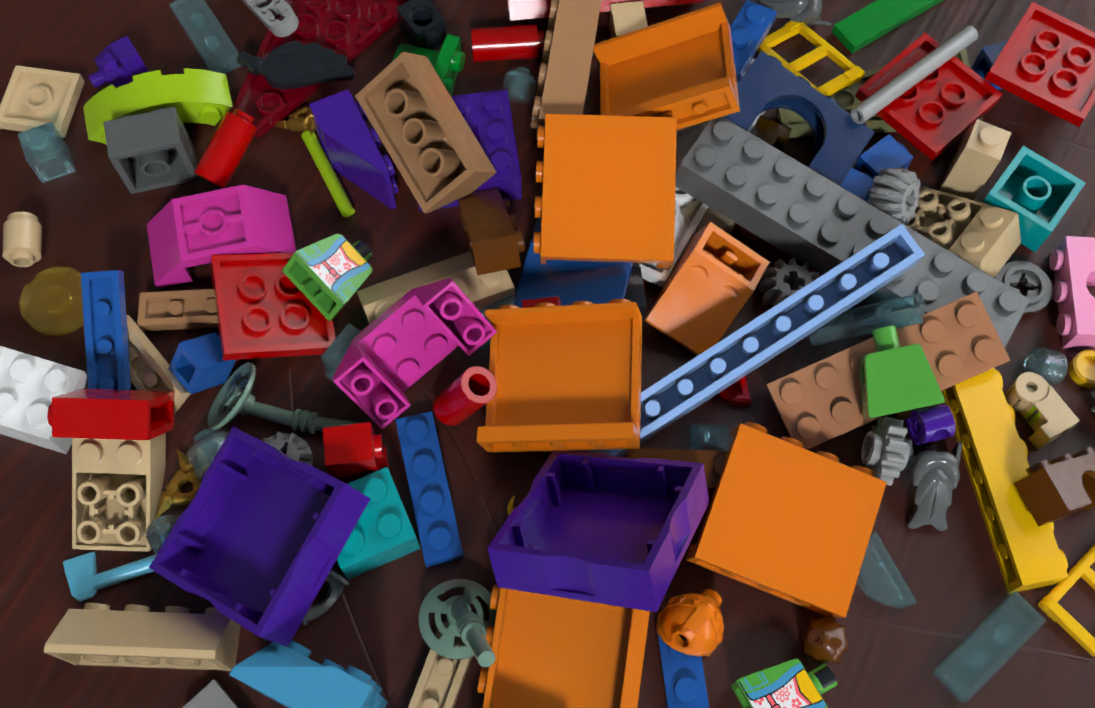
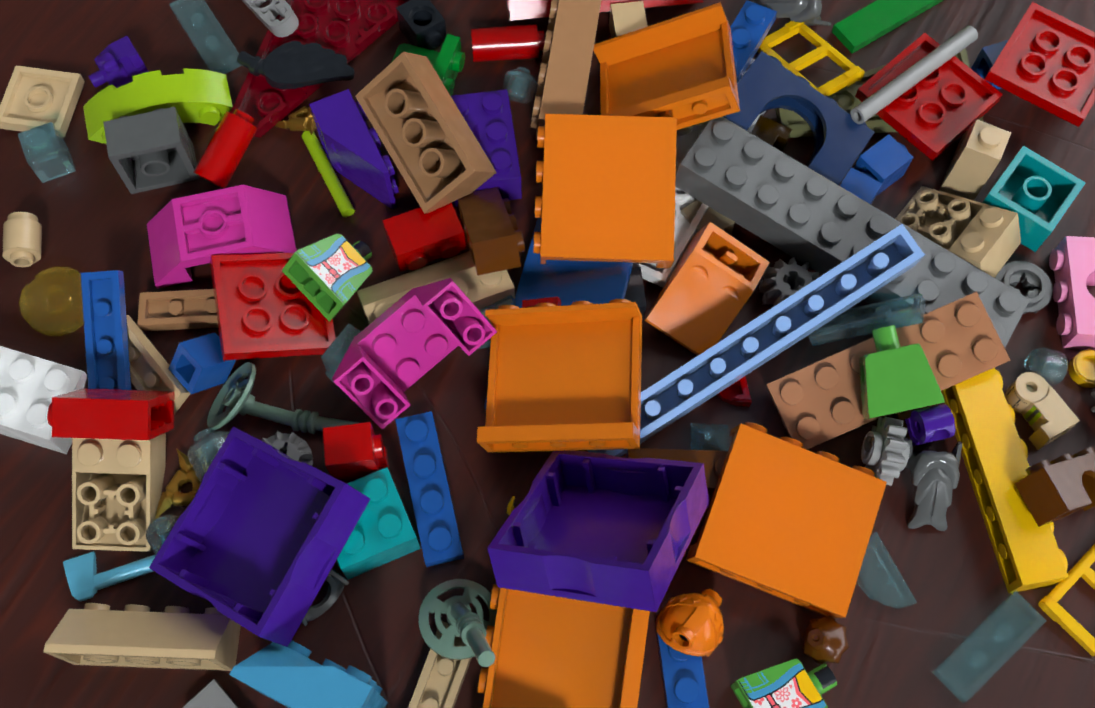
red brick [433,366,497,426] -> none
light grey gear [867,167,921,226] -> none
none -> red brick [382,202,466,272]

